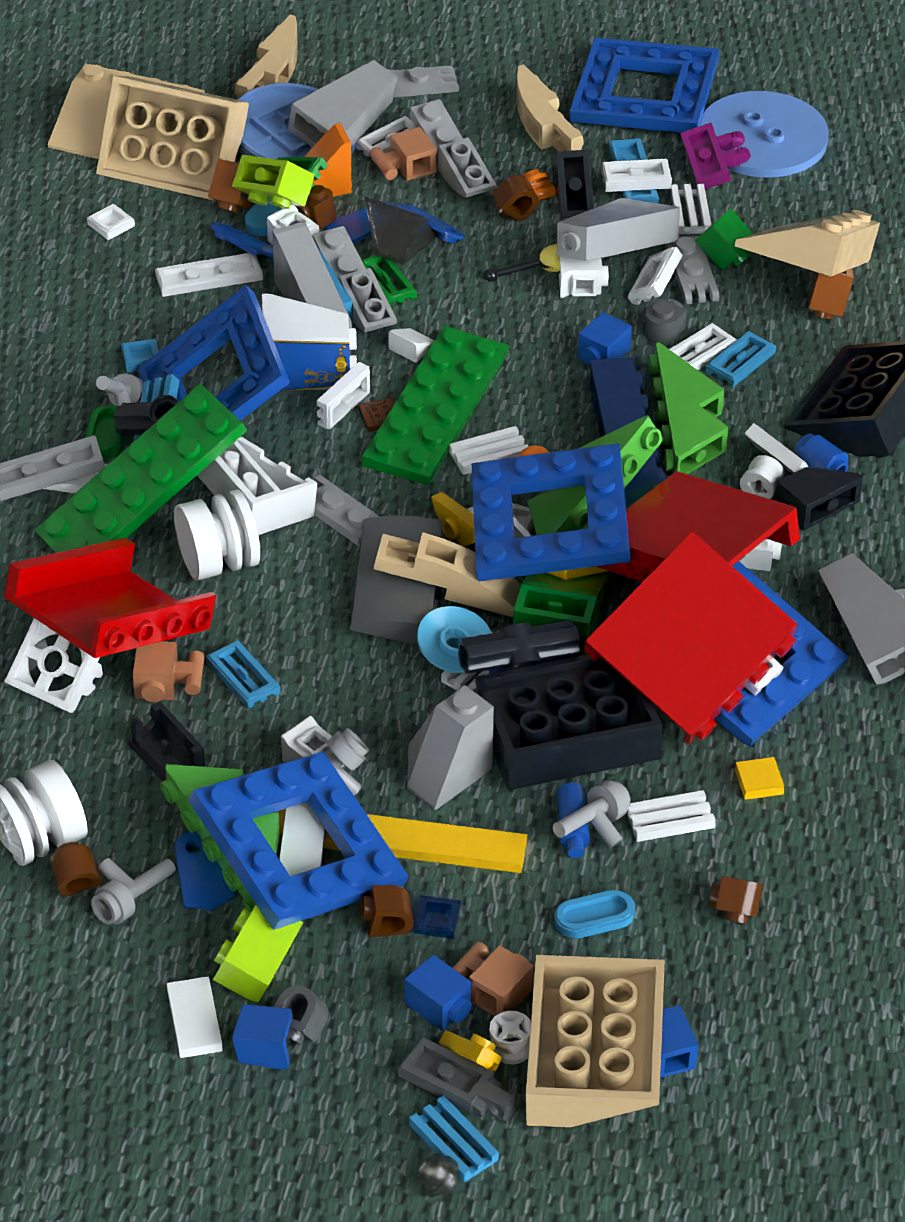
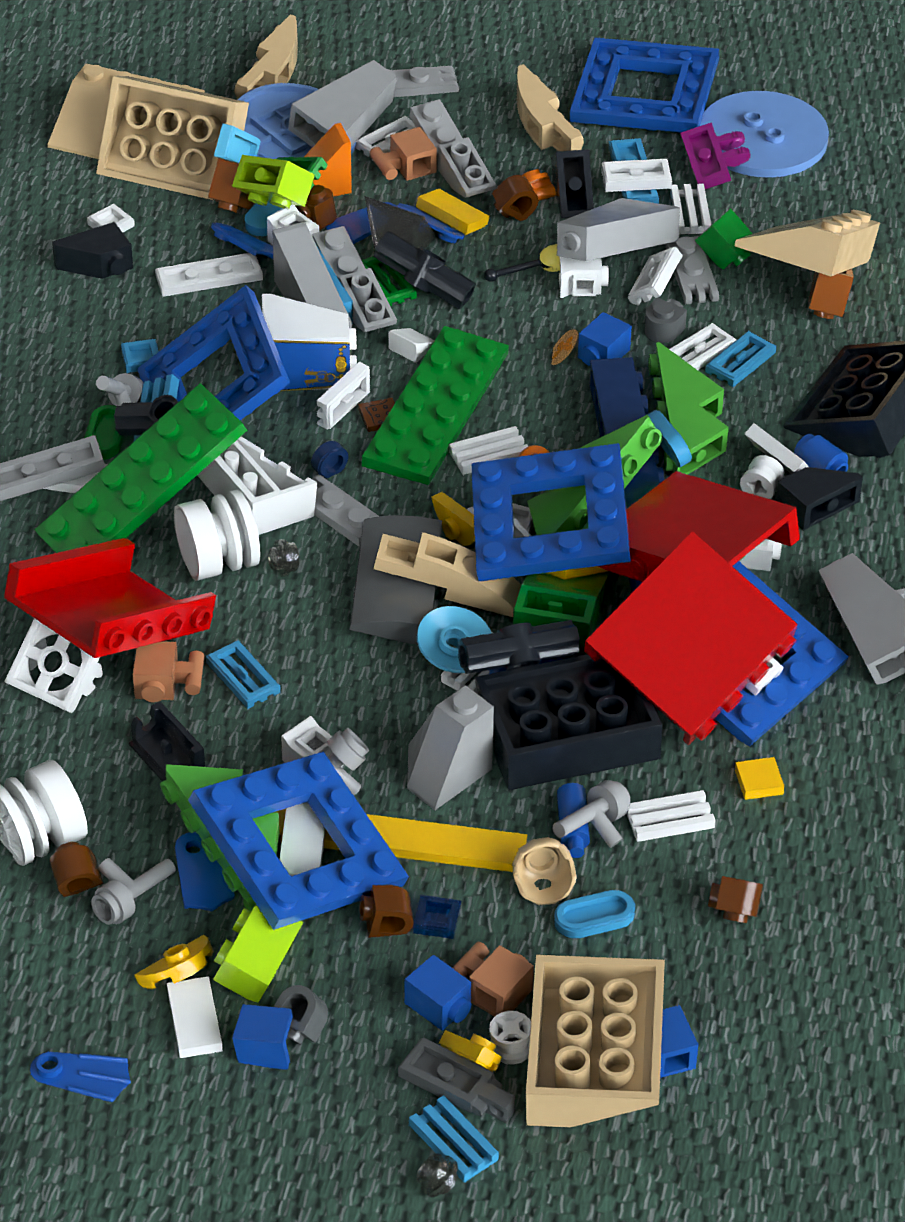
none -> blue piece [30,1052,131,1102]
none -> black slope [52,222,133,279]
none -> yellow plate [134,935,214,989]
none -> medium azure tile [214,123,261,163]
none -> clear smoke plate [268,539,299,577]
none -> dark blue tile [311,441,348,478]
none -> black piece [373,231,476,309]
none -> yellow tile [416,189,489,235]
none -> tan hair [512,837,576,905]
none -> clear orange sticker [551,329,578,365]
none -> dark azure tile [647,410,692,468]

